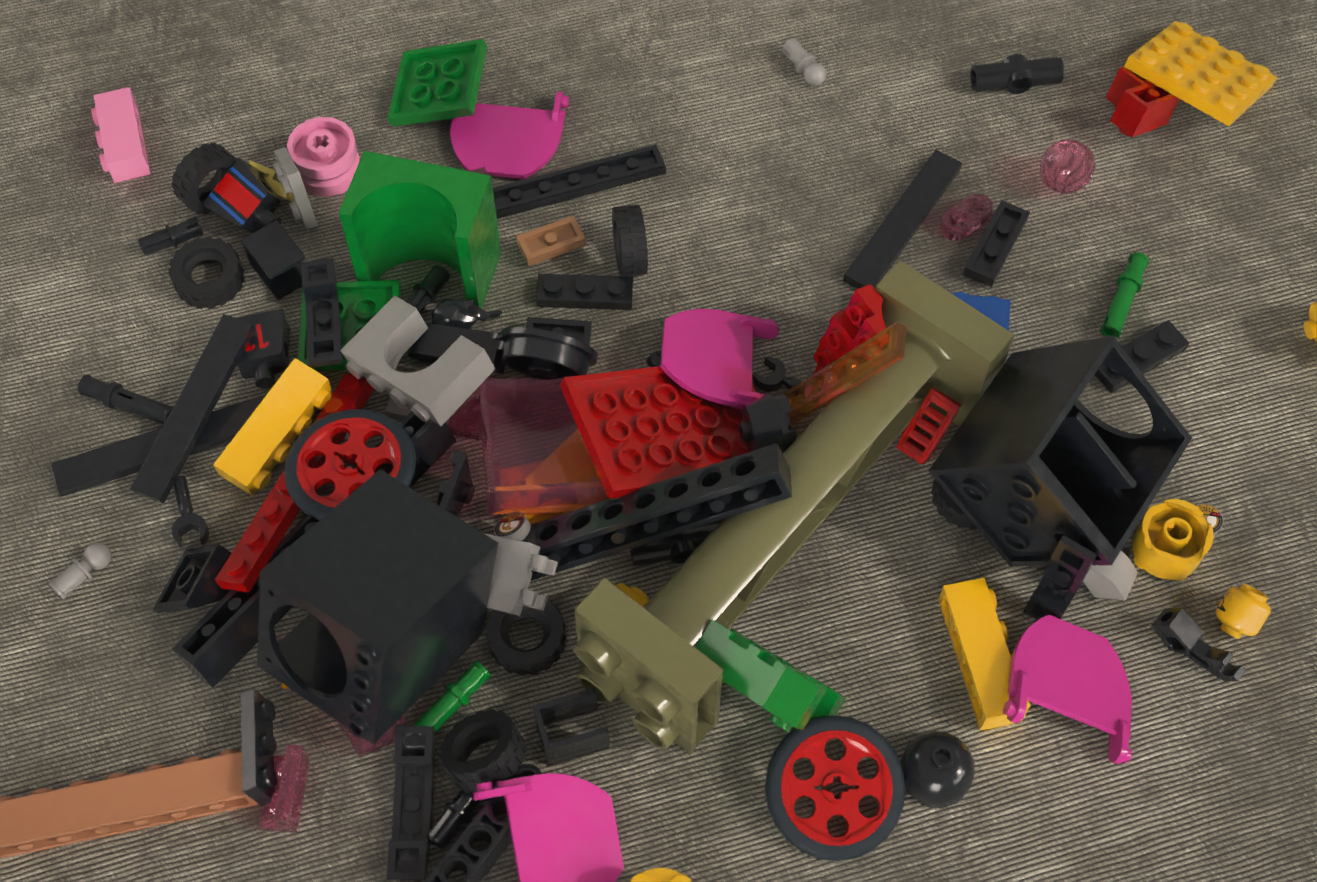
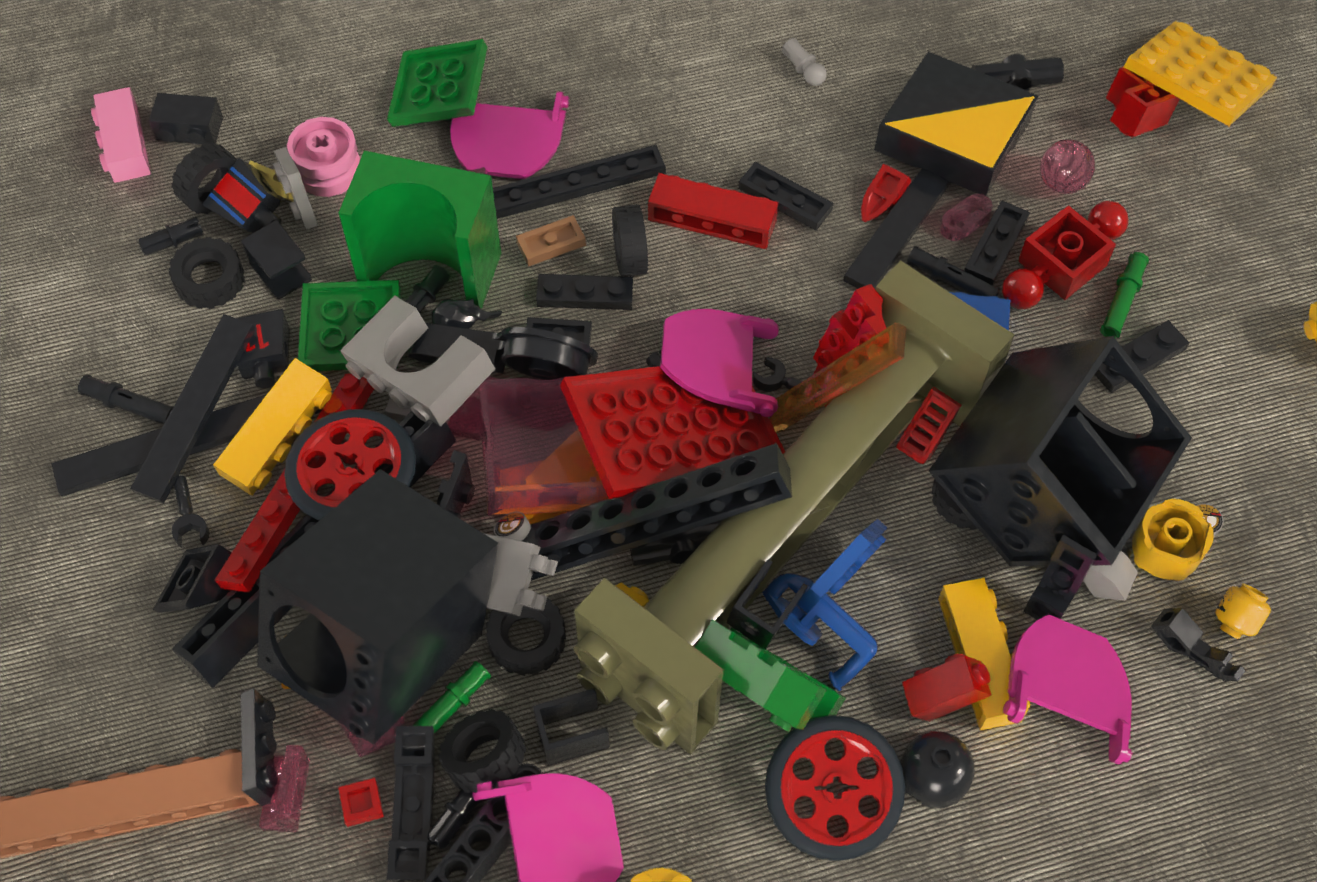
light grey pin [48,543,112,600] -> none
black slope [301,258,343,368] -> none
black cone [739,393,796,454] -> none
none -> black brick [149,93,223,145]
none -> red plate [338,778,384,827]
none -> red brick [648,173,778,250]
none -> black piece [726,559,808,650]
none -> black plate [738,161,833,231]
none -> blue plate [762,518,887,691]
none -> red plate [861,164,911,222]
none -> black tile [874,51,1039,197]
none -> red brick [902,654,992,722]
none -> black pin [906,246,1001,297]
none -> red brick [1002,201,1129,310]

